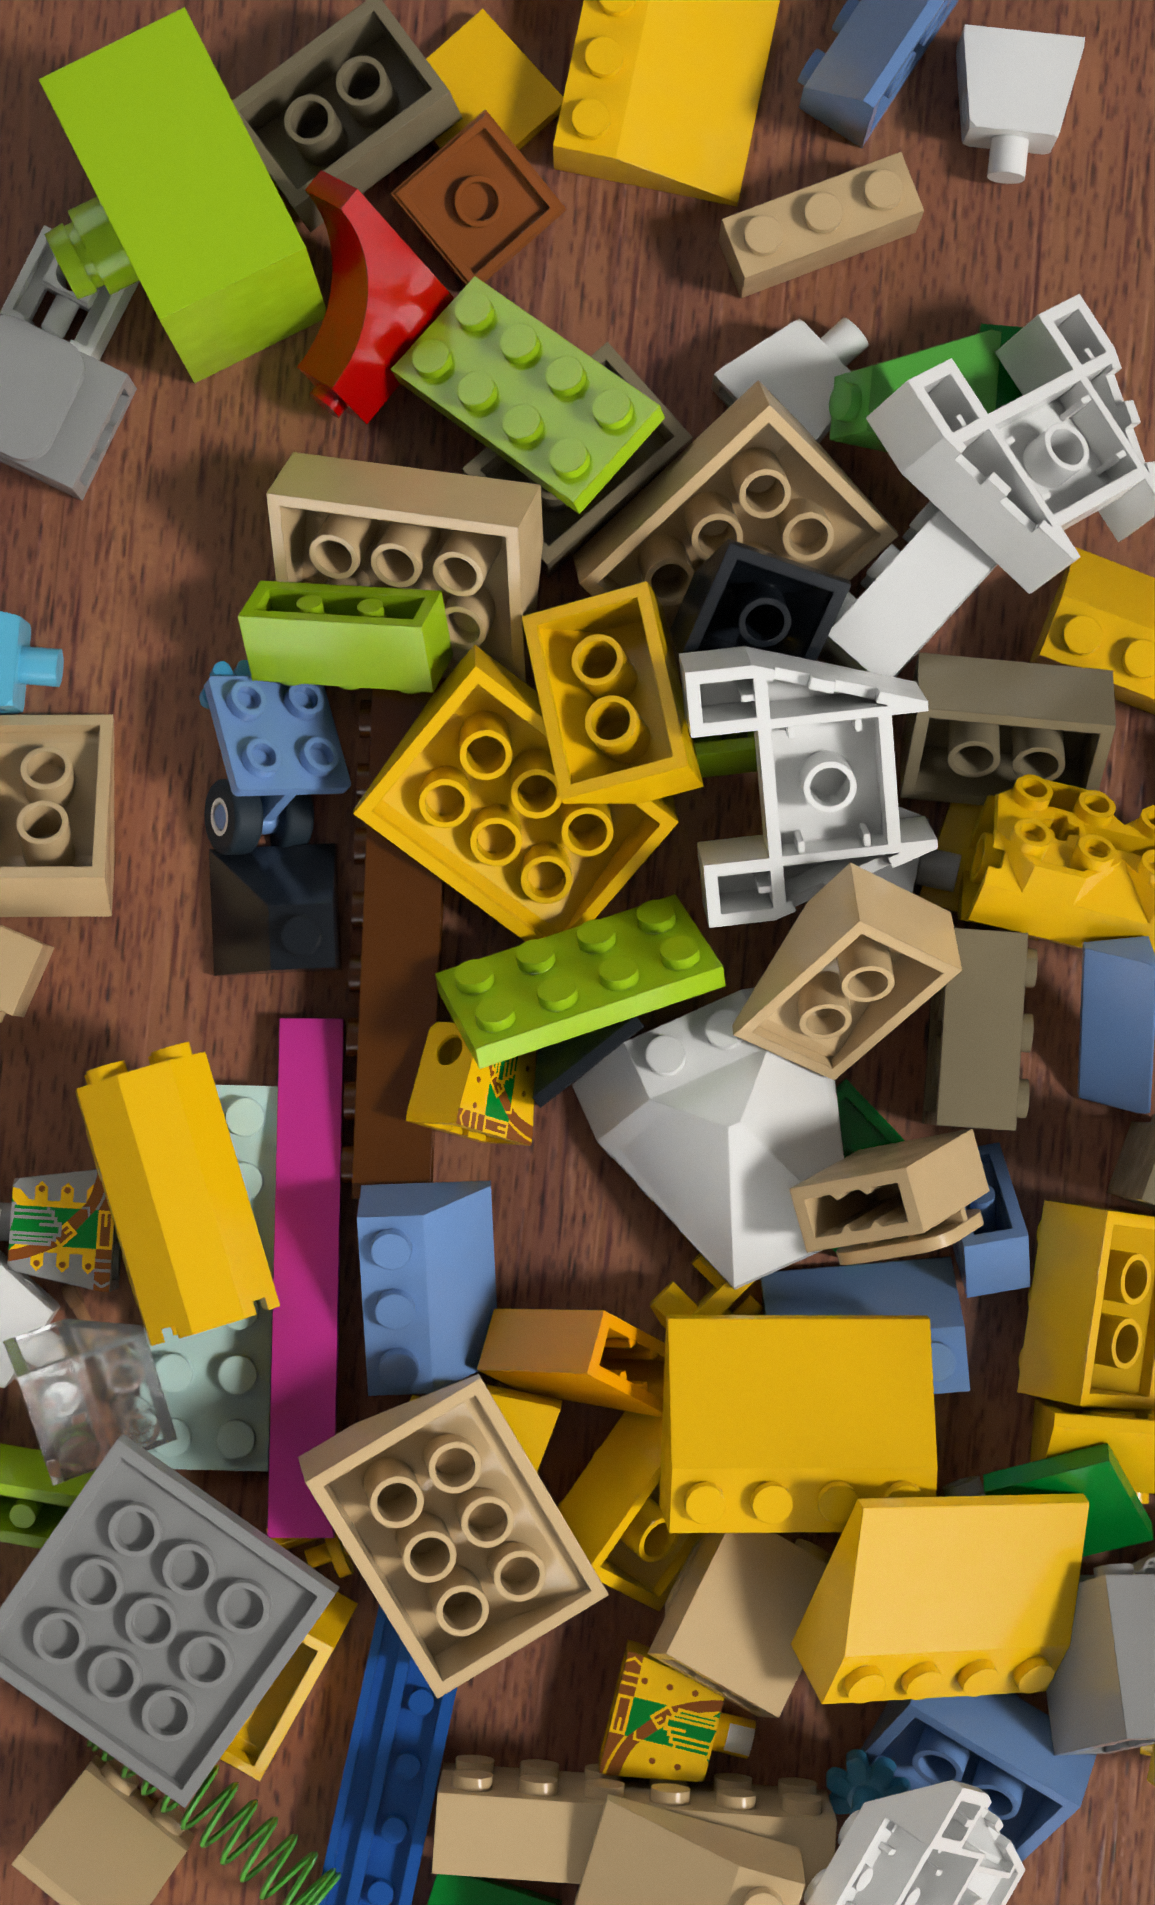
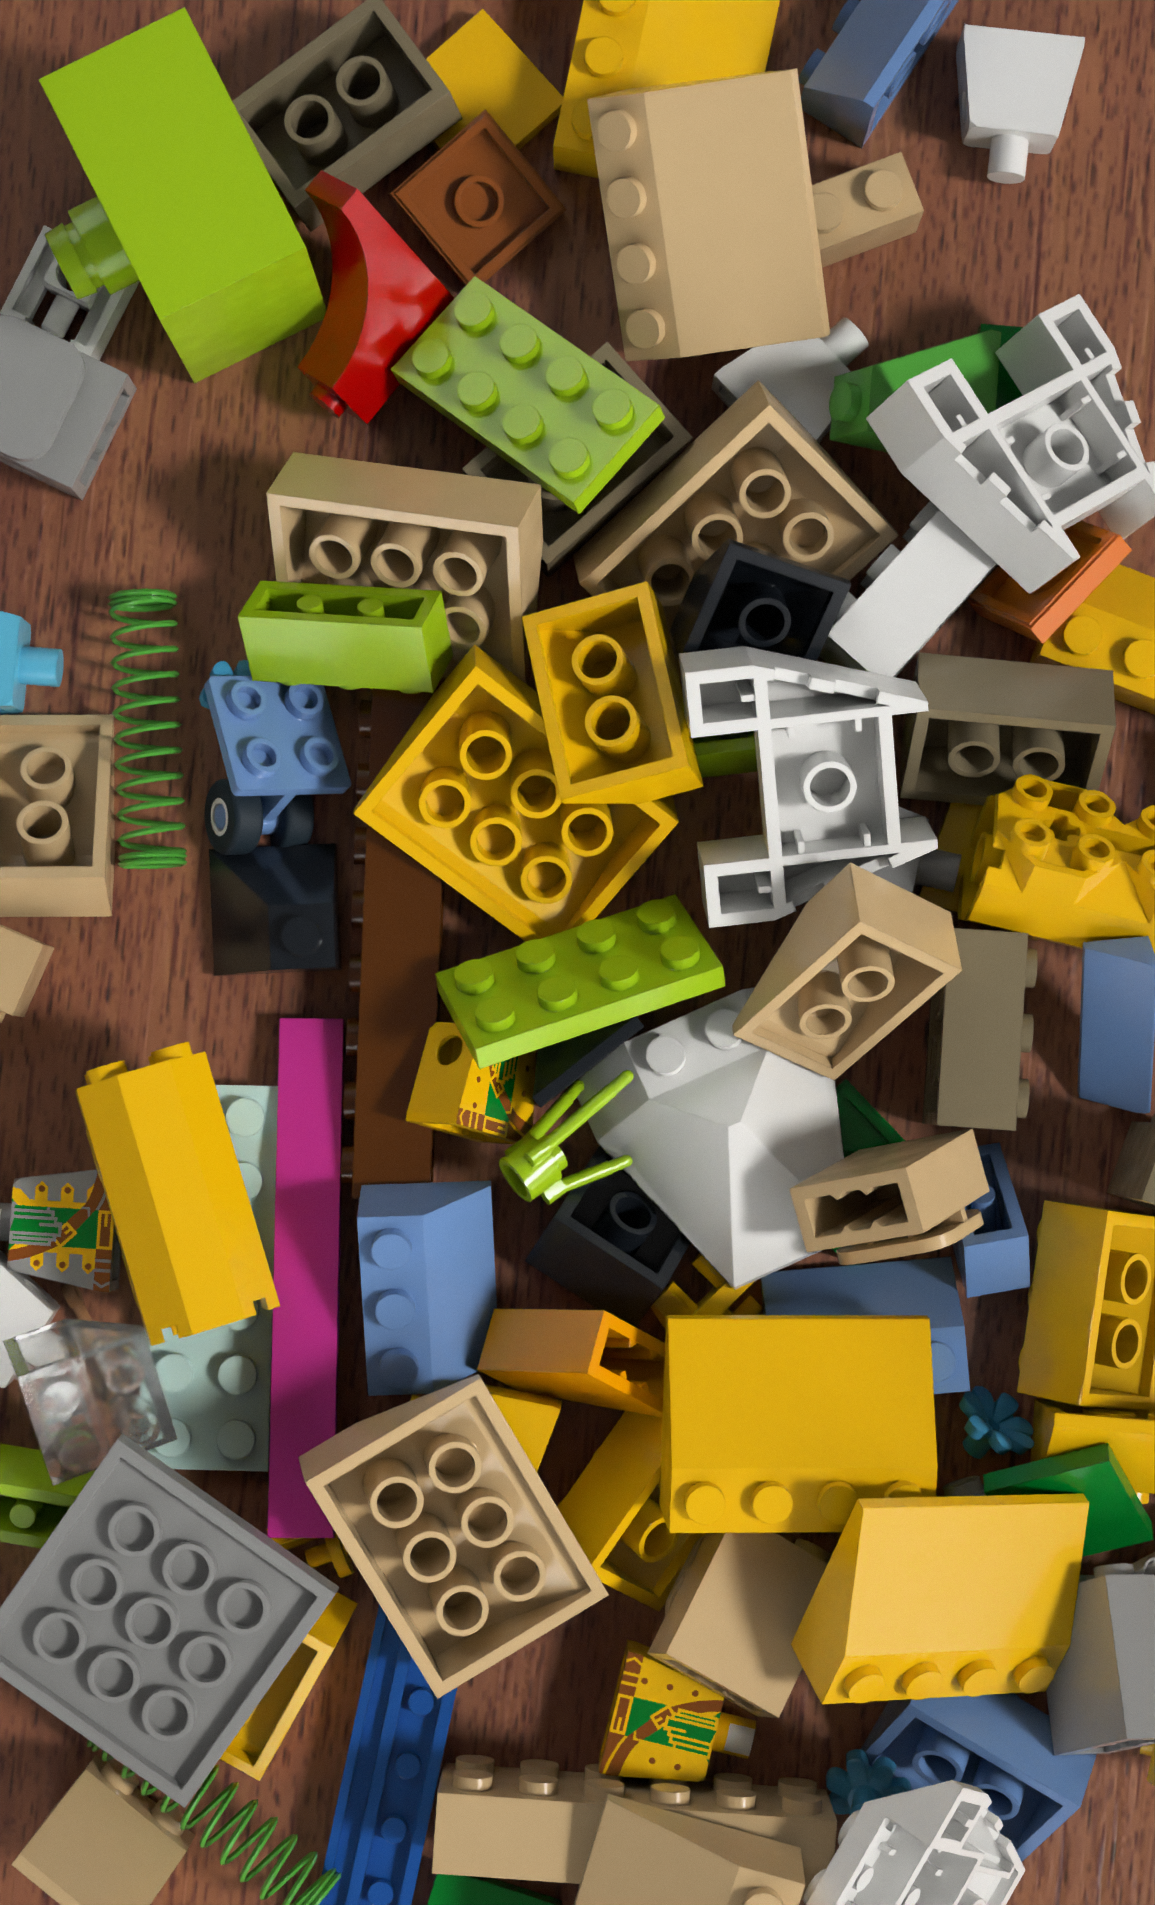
none -> bright green piece [107,589,188,869]
none -> lime plant [499,1070,634,1205]
none -> black slope [525,1145,690,1327]
none -> tan slope [587,68,830,361]
none -> dark azure plant [959,1386,1034,1459]
none -> orange tile [967,521,1132,644]

